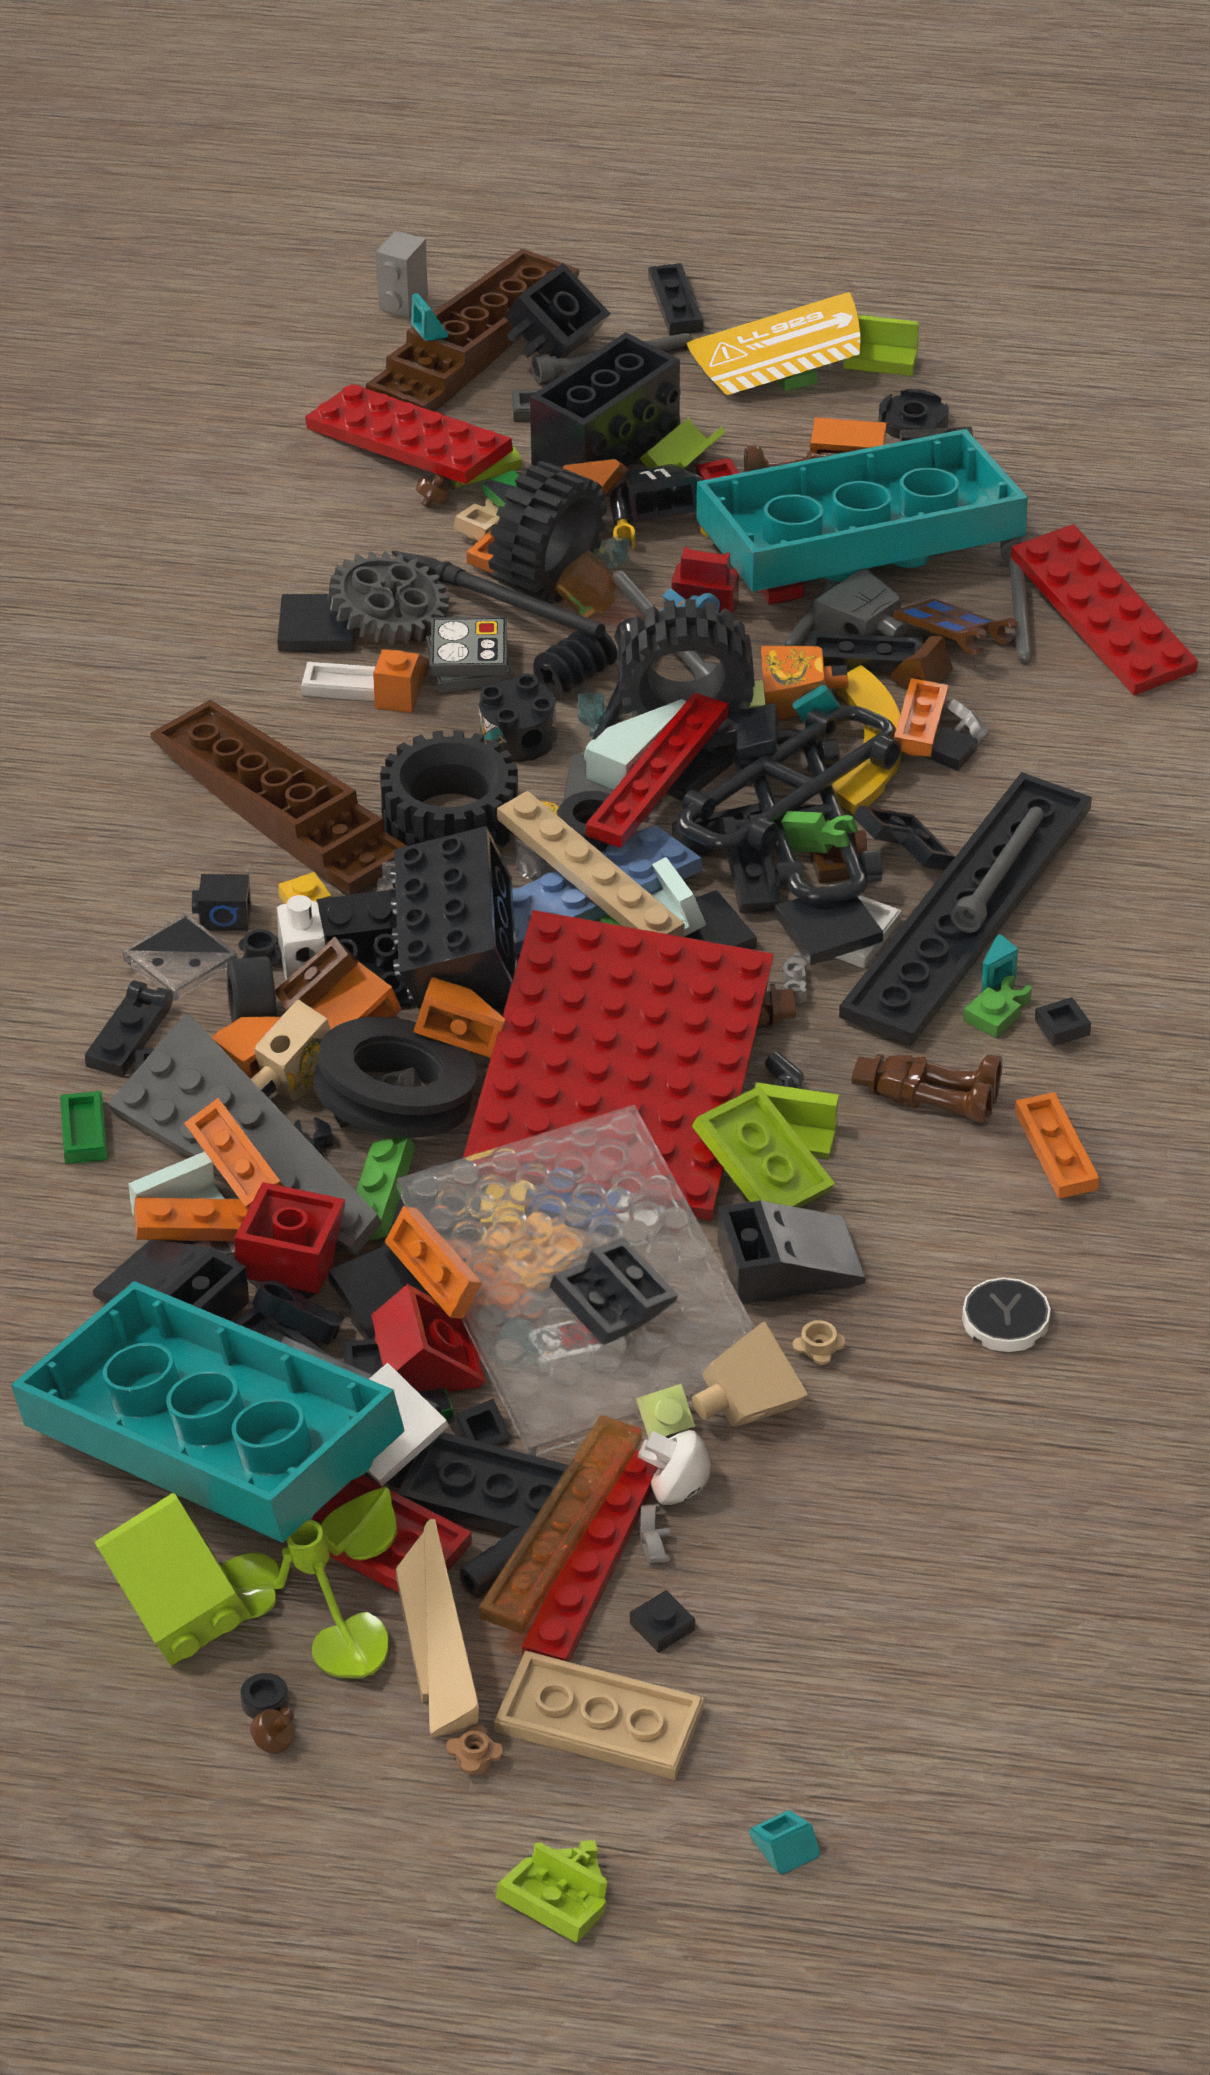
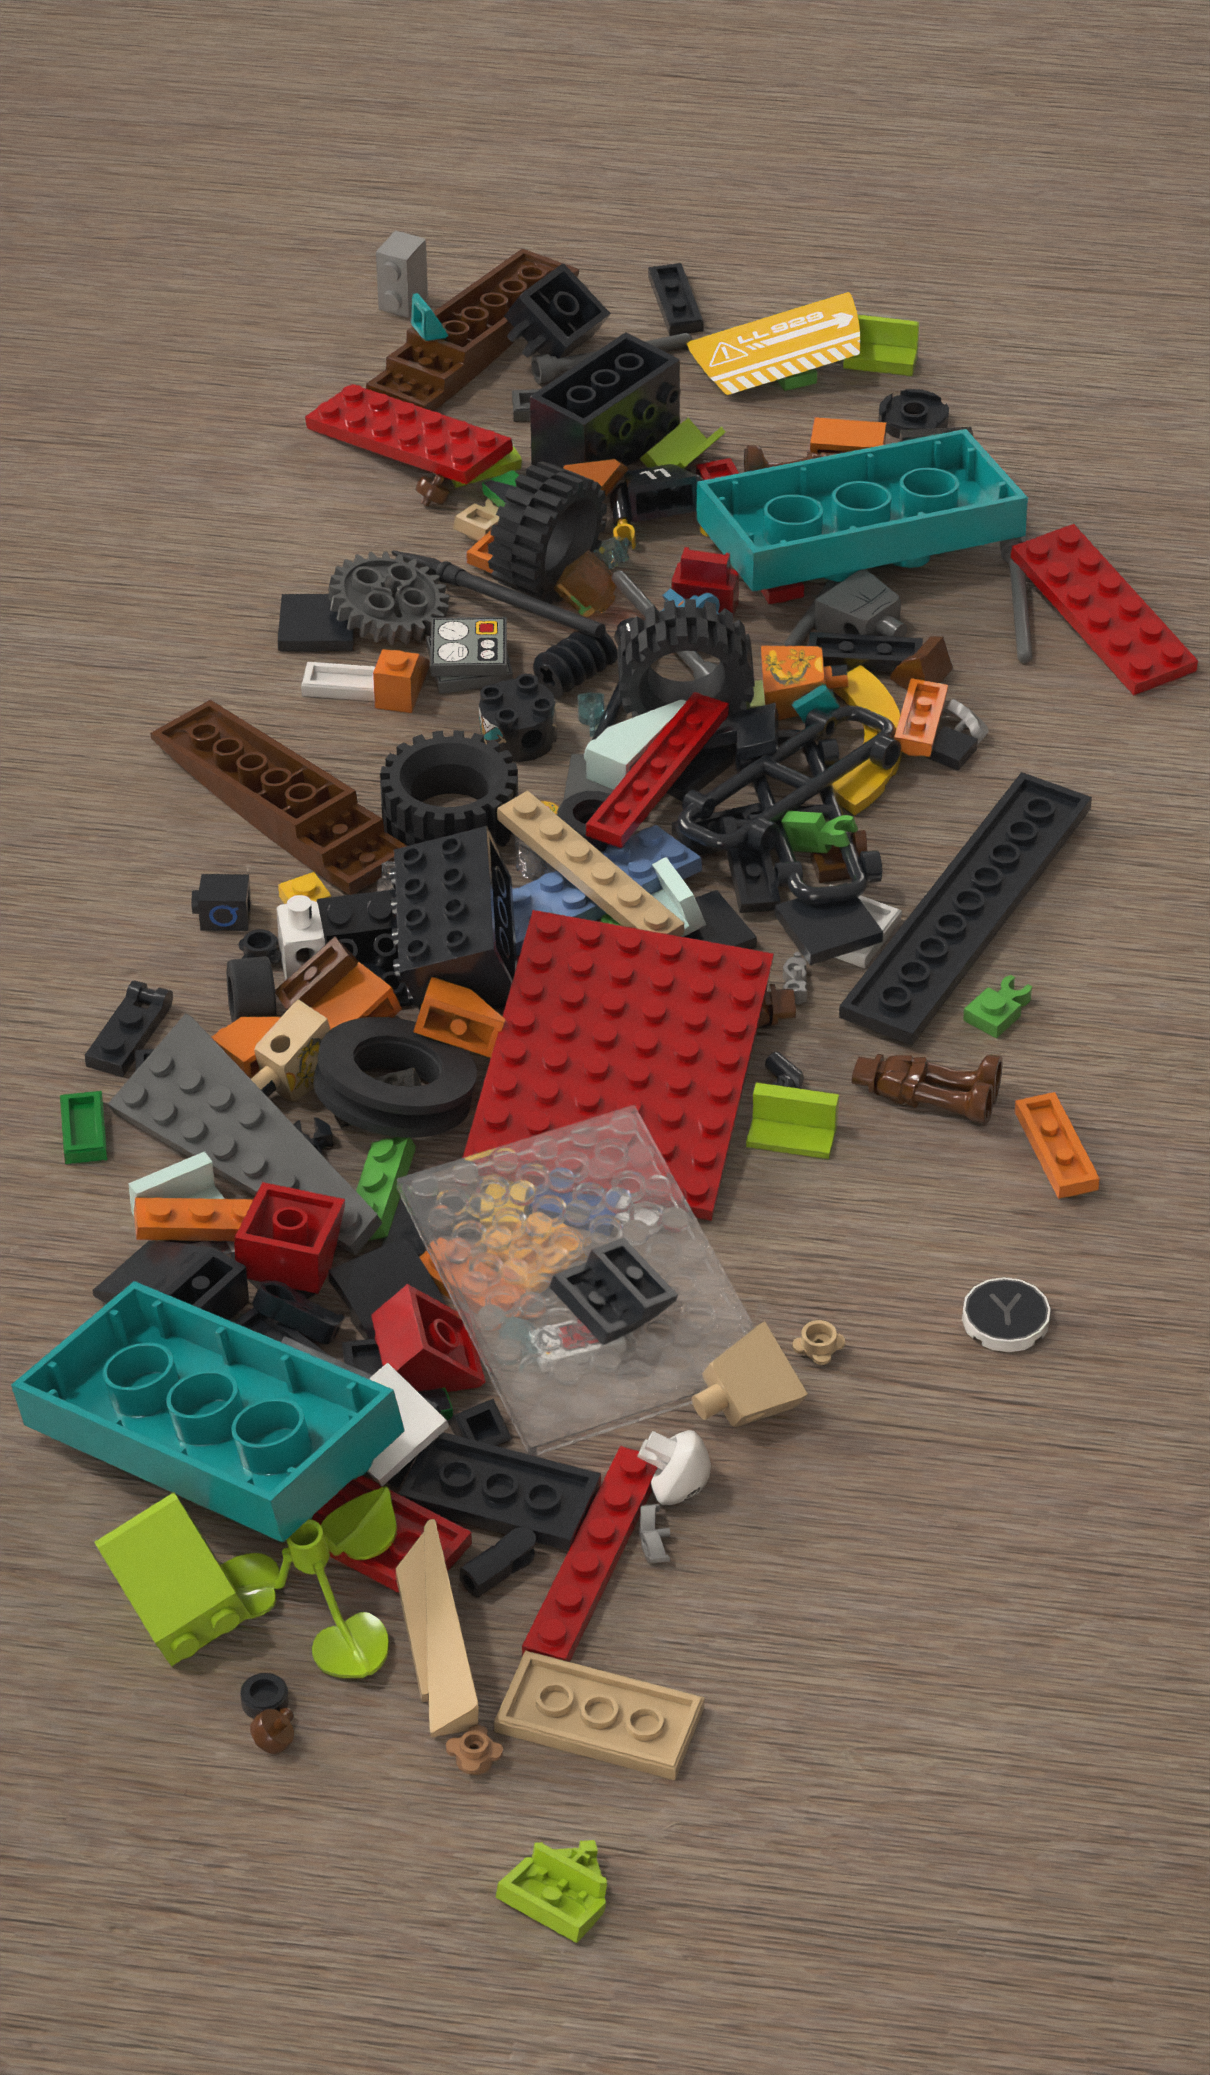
clear tile [123,913,237,1001] -> none
orange plate [184,1098,284,1209] -> none
orange plate [385,1206,482,1319] -> none
clear orange plate [479,1415,642,1634] -> none
black plate [630,1590,695,1653] -> none
yellowish green plate [636,1384,695,1438] -> none
lime plate [692,1086,835,1208] -> none
black slope [718,1200,865,1305] -> none
teal slope [749,1810,820,1874] -> none
black tile [853,805,955,870] -> none
reddish brown flag [893,598,1018,655] -> none
dark grey piece [951,807,1044,933] -> none
teal slope [981,934,1018,992] -> none
black plate [1035,997,1091,1046] -> none

